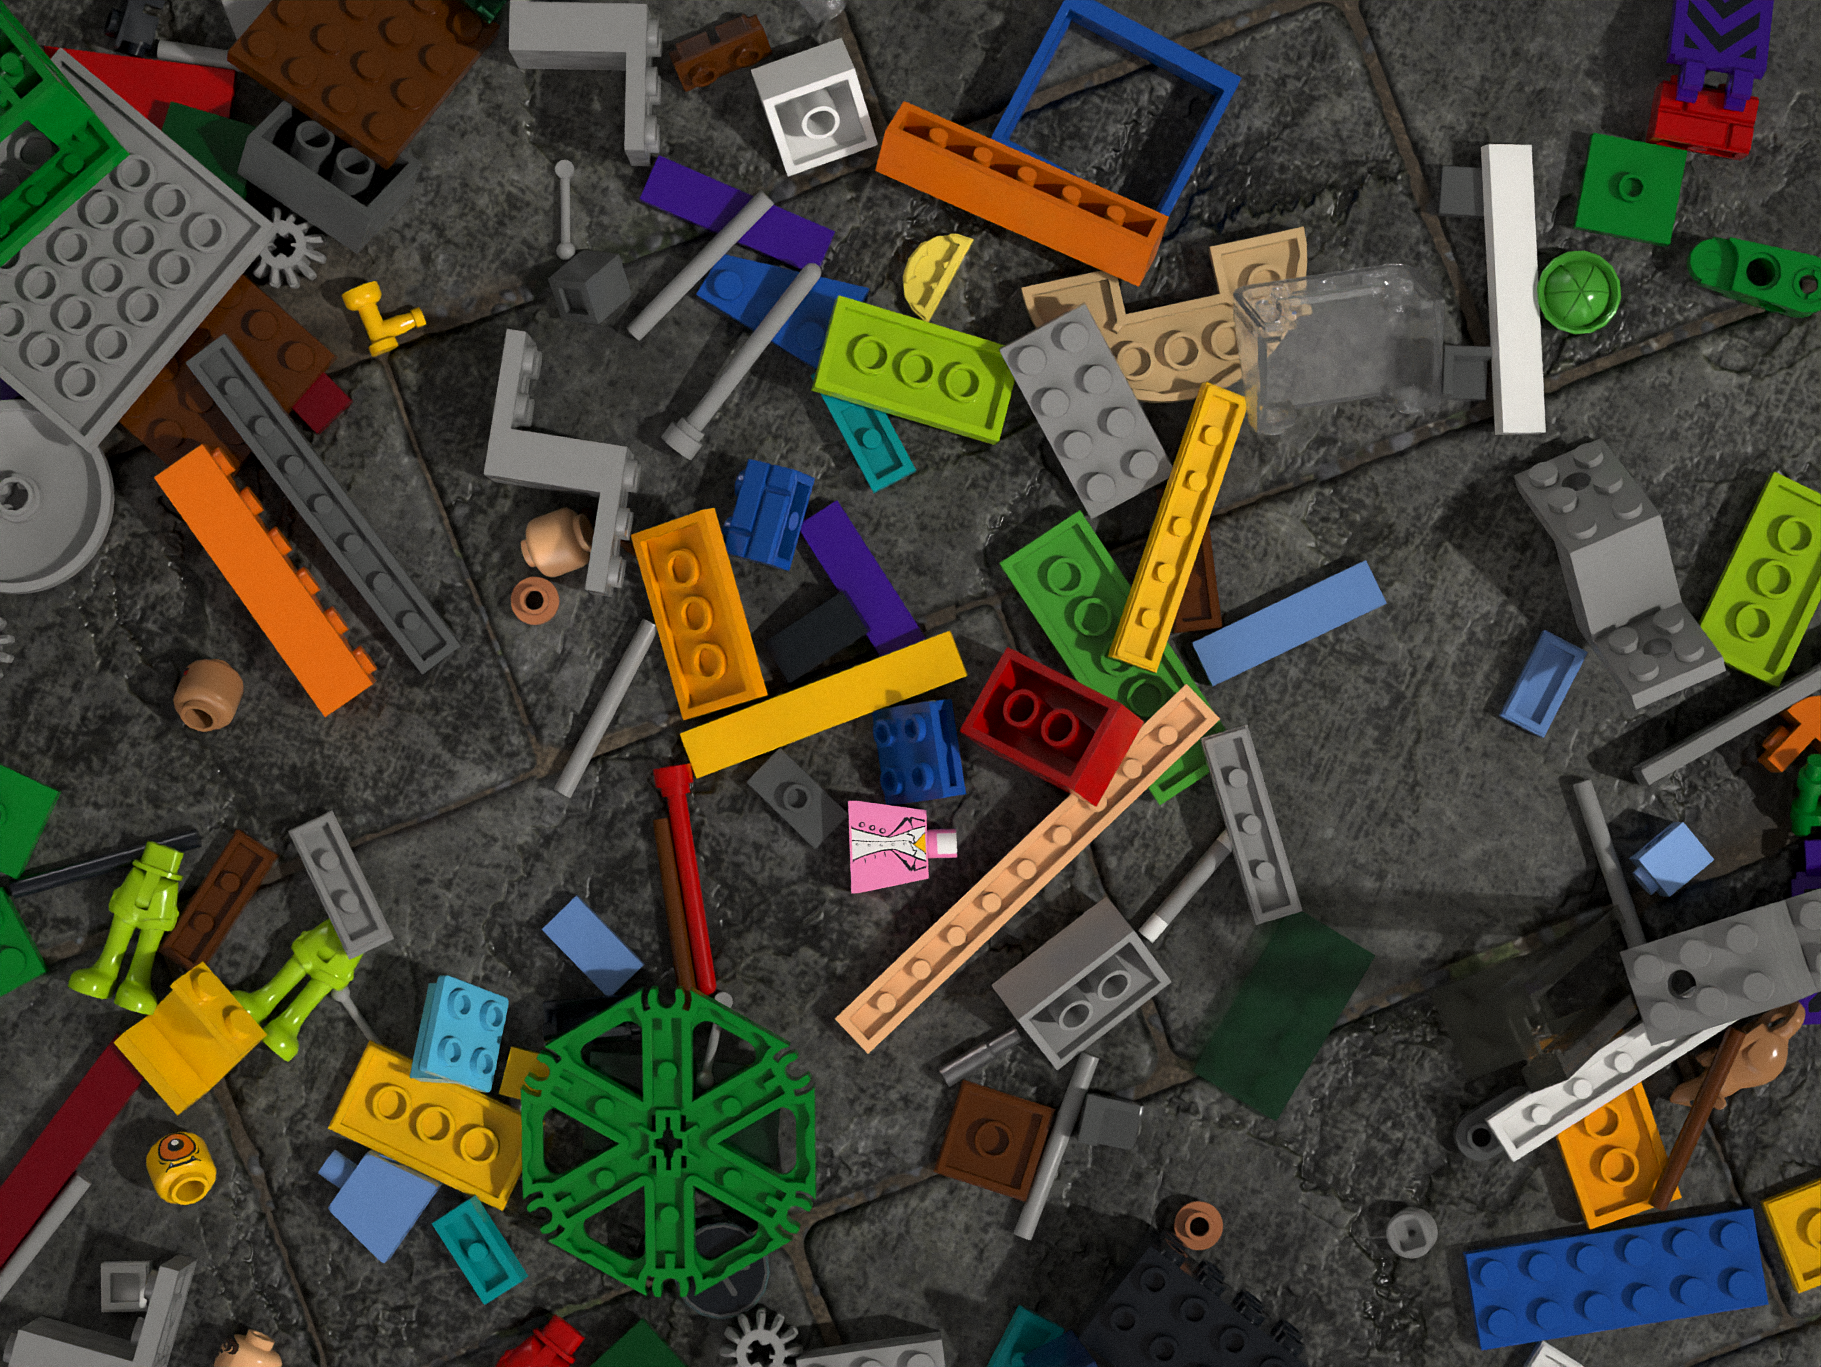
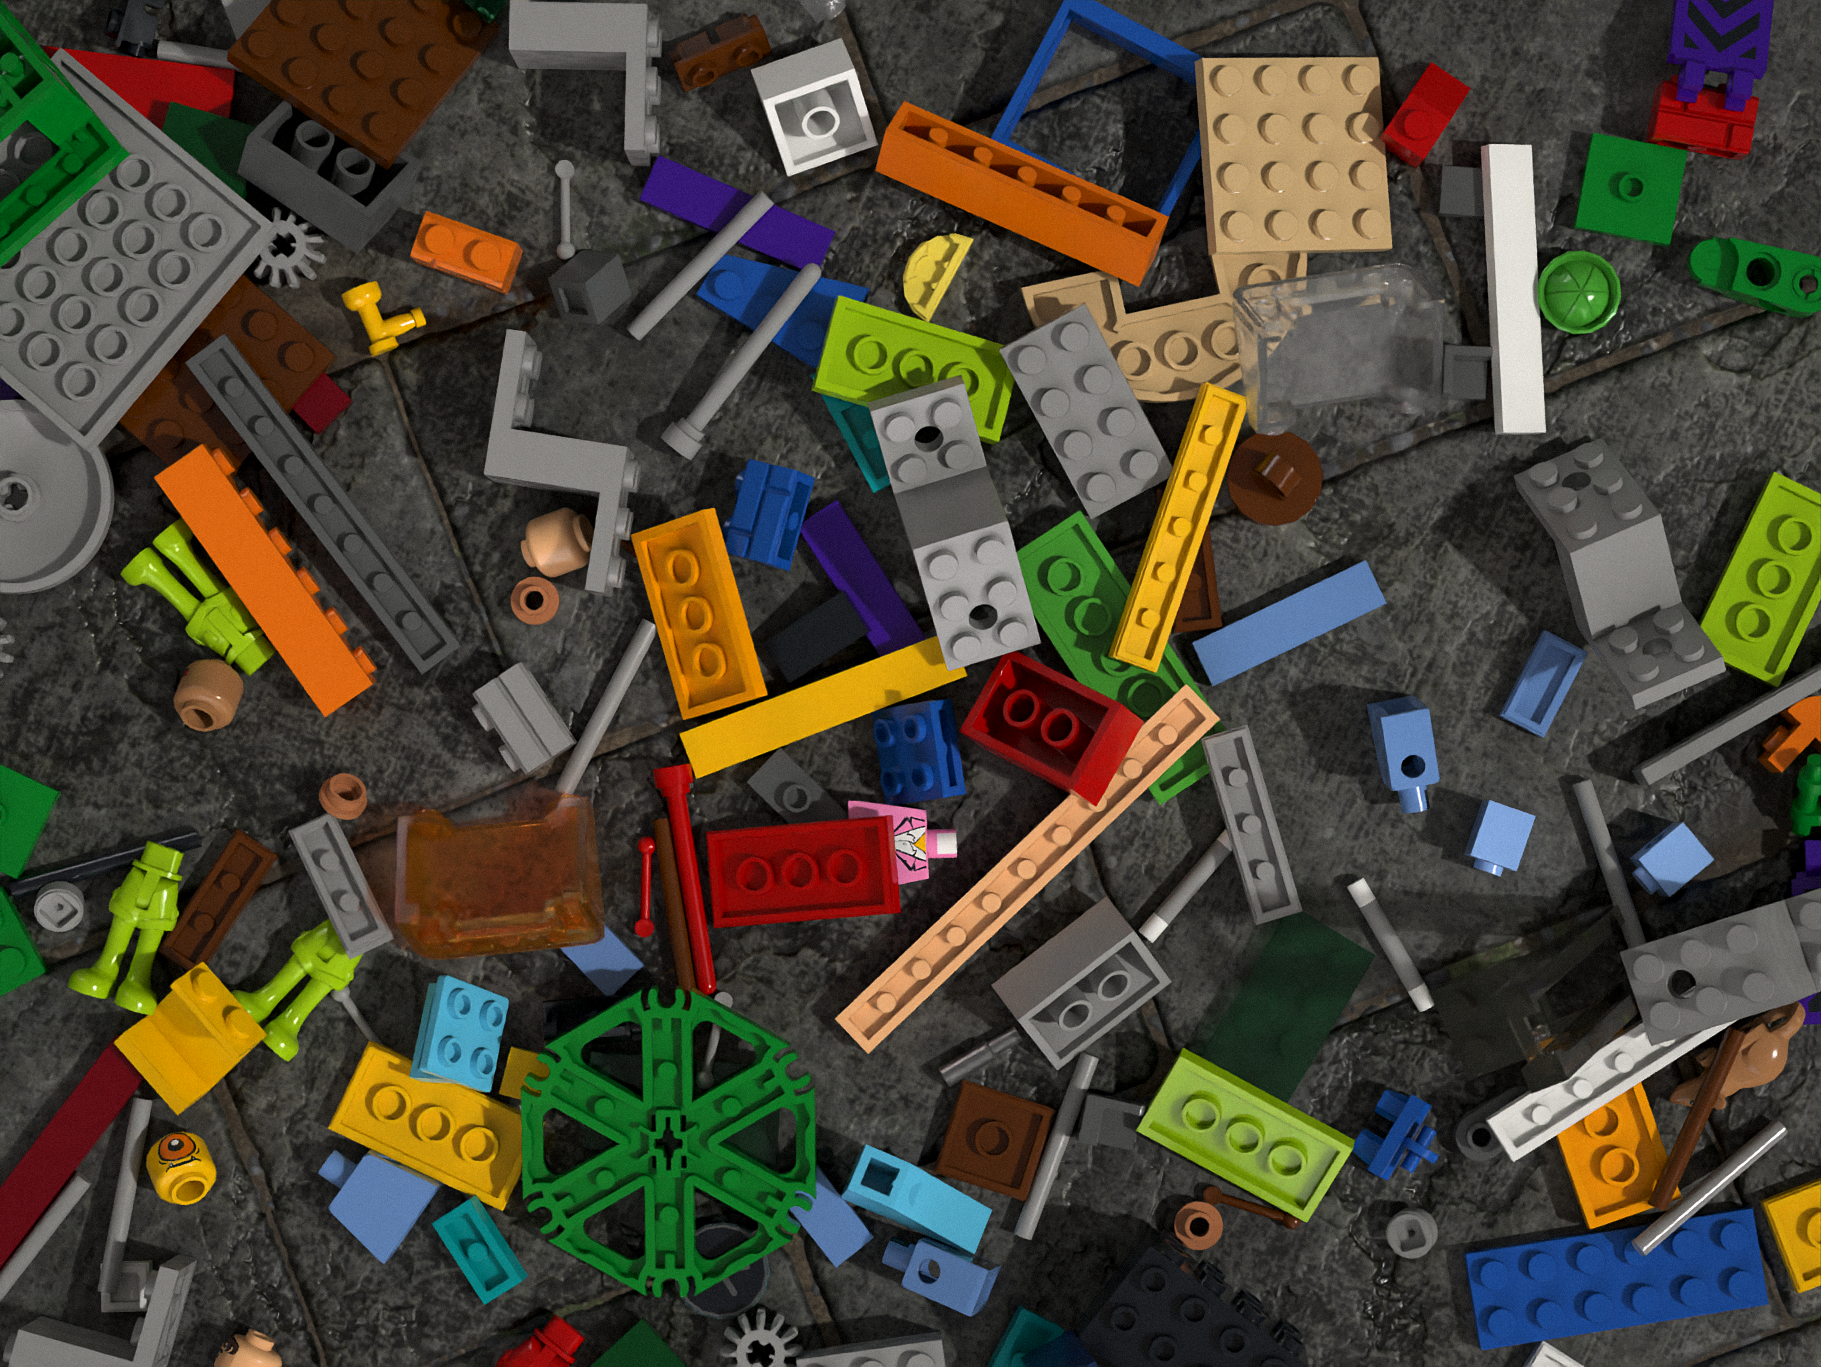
none -> light grey tile [34,881,85,932]
none -> light grey bar [97,1098,153,1294]
none -> lime piece [120,517,277,677]
none -> nougat plate [319,773,367,820]
none -> clear orange windscreen [395,794,605,960]
none -> orange brick [410,211,523,295]
none -> light grey brick [472,662,578,775]
none -> red hinge [635,836,656,938]
none -> red tile [706,815,901,928]
none -> medium blue tile [790,1163,874,1268]
none -> medium azure slope [840,1144,992,1255]
none -> light grey bracket [867,375,1041,671]
none -> medium blue torso [882,1236,1001,1317]
none -> lime plate [1136,1048,1355,1223]
none -> tan plate [1195,57,1392,255]
none -> reddish brown hinge [1203,1185,1301,1230]
none -> reddish brown tile [1226,430,1323,526]
none -> light grey bar [1347,877,1436,1012]
none -> blue hips [1352,1089,1439,1181]
none -> medium blue torso [1367,695,1440,813]
none -> red slope [1379,62,1471,169]
none -> light blue brick [1464,800,1536,877]
none -> light grey bar [1631,1119,1787,1257]

